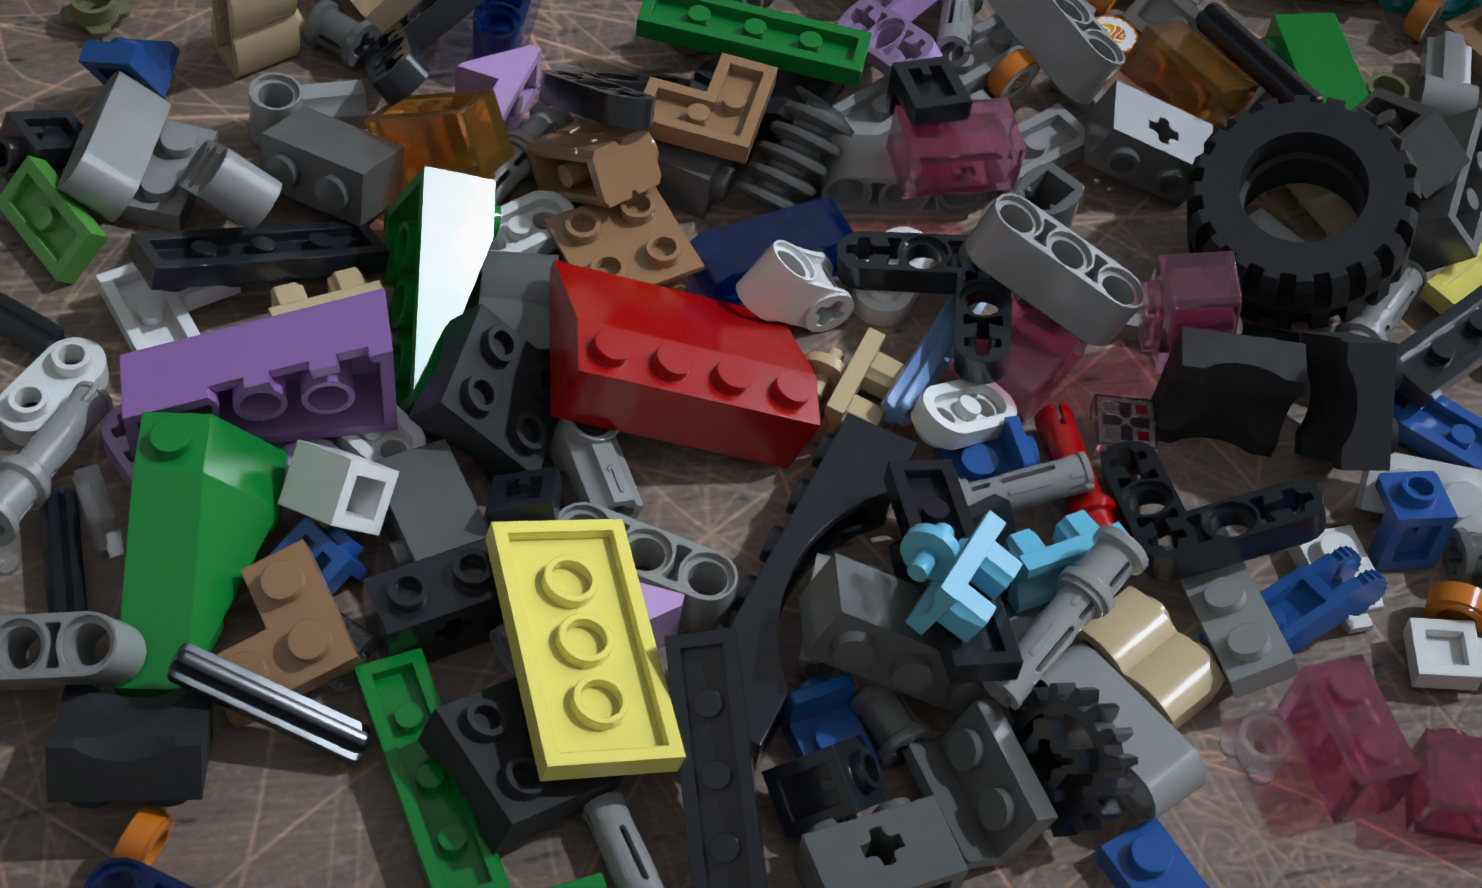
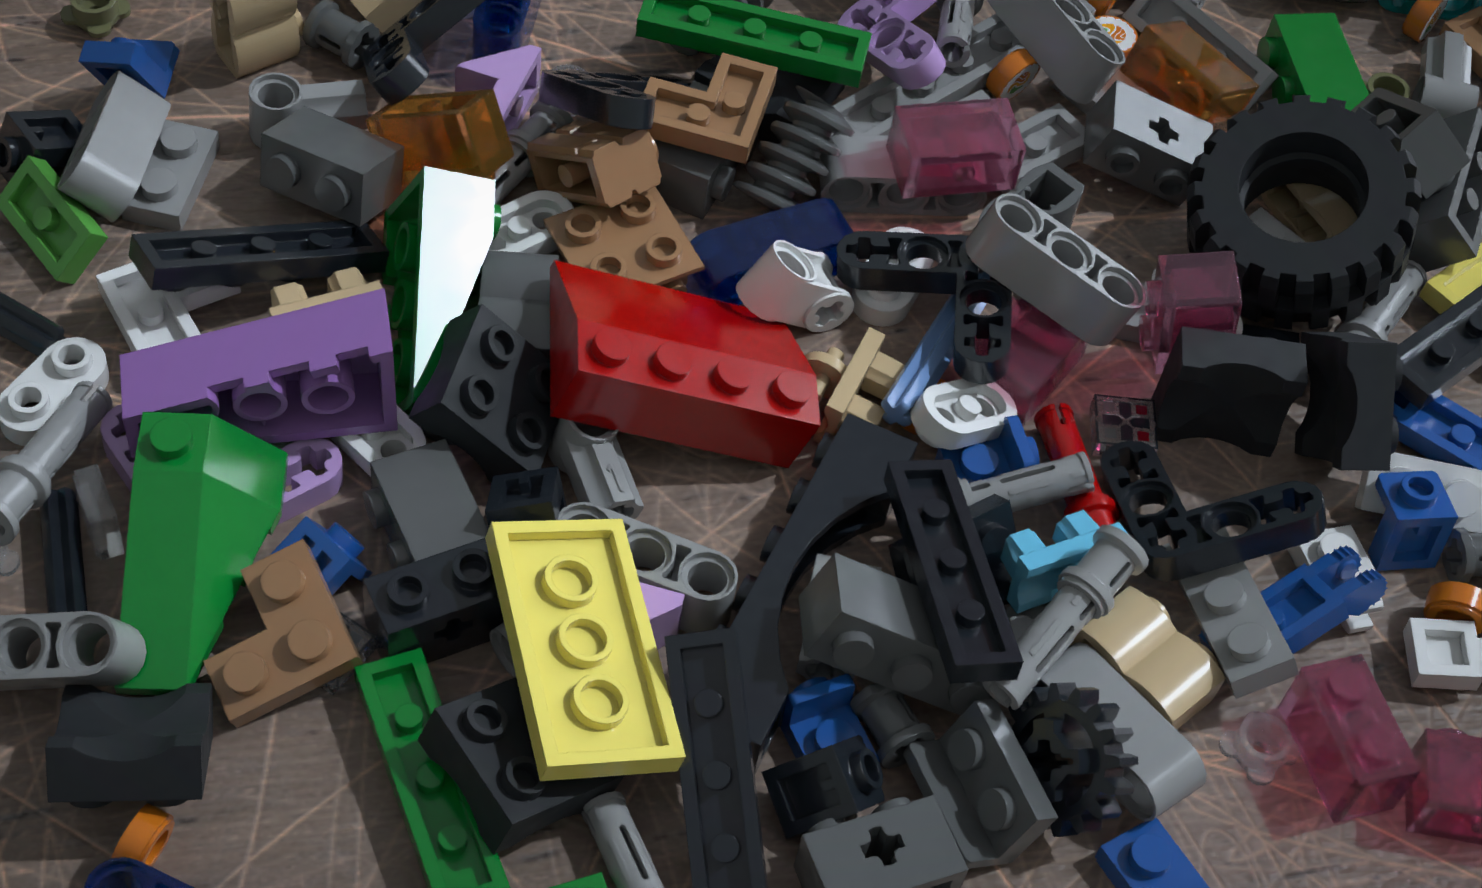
black axle [167,643,371,764] -> none
light grey beam [179,140,282,230] -> none
white brick [278,439,400,536] -> none
black bracket [885,56,973,127] -> none
medium azure hips [900,510,1023,643] -> none
black axle [1195,2,1324,104] -> none

